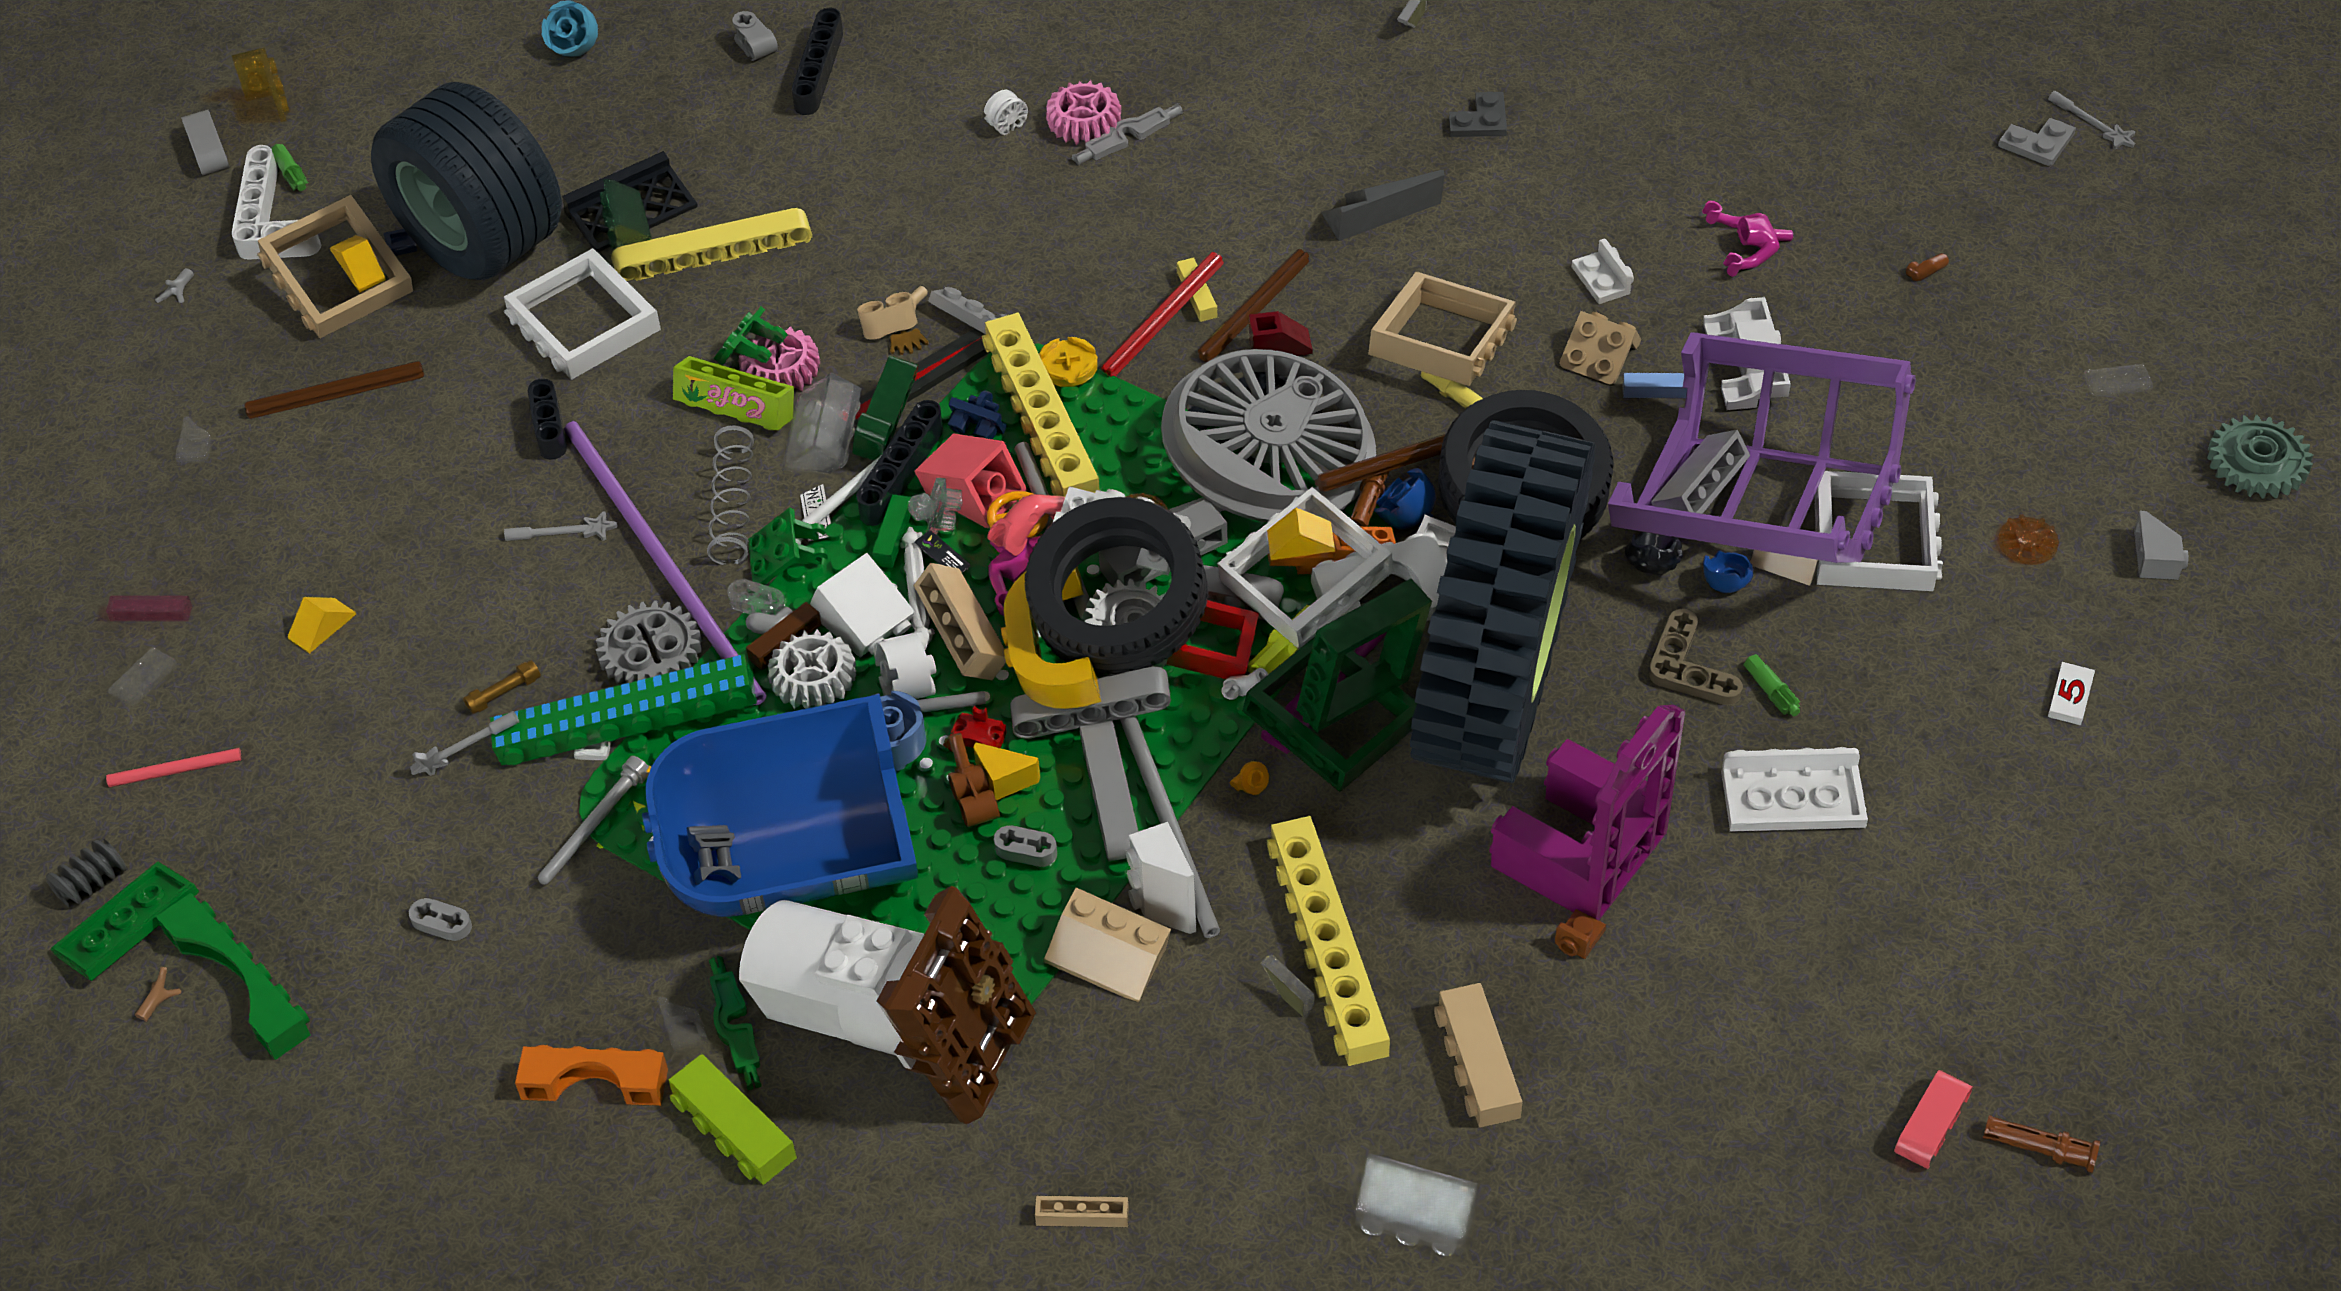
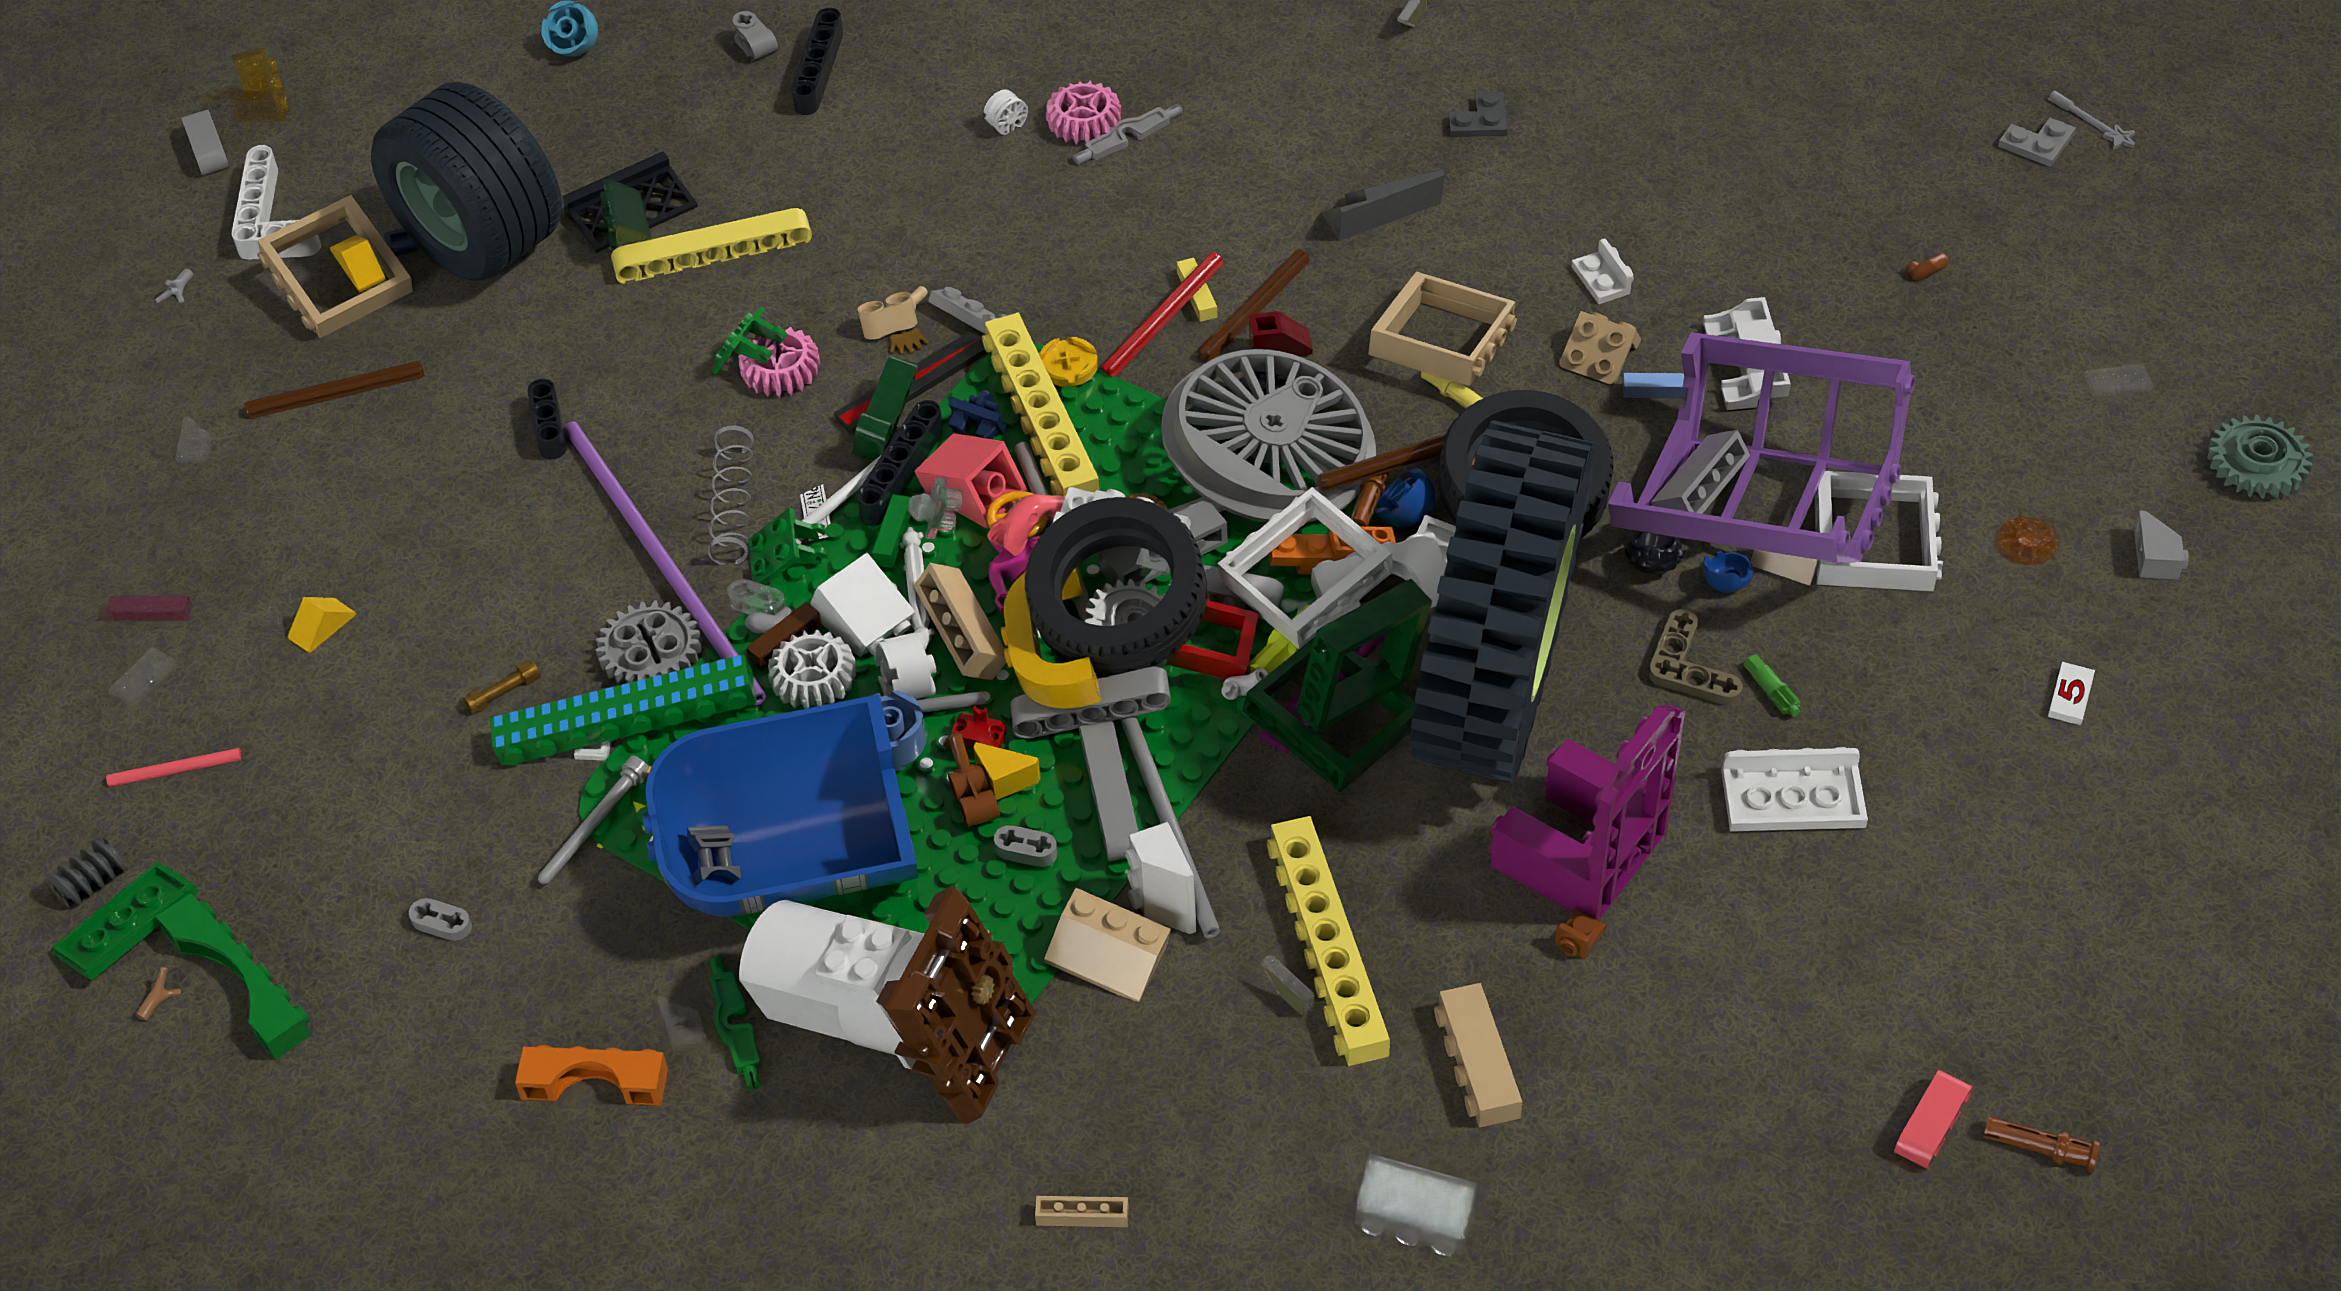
bright green piece [271,144,308,191] -> none
light grey piece [410,711,519,776] -> none
white window [504,248,661,380] -> none
light grey piece [504,511,617,541] -> none
lime brick [668,1054,797,1185] -> none
lime brick [673,356,794,431] -> none
clear slope [781,372,862,475] -> none
black sticker [915,530,970,572] -> none
light orange plate [1229,761,1269,795] -> none
yellow slope [1267,507,1335,560] -> none
dark pink piece [1702,201,1793,276] -> none

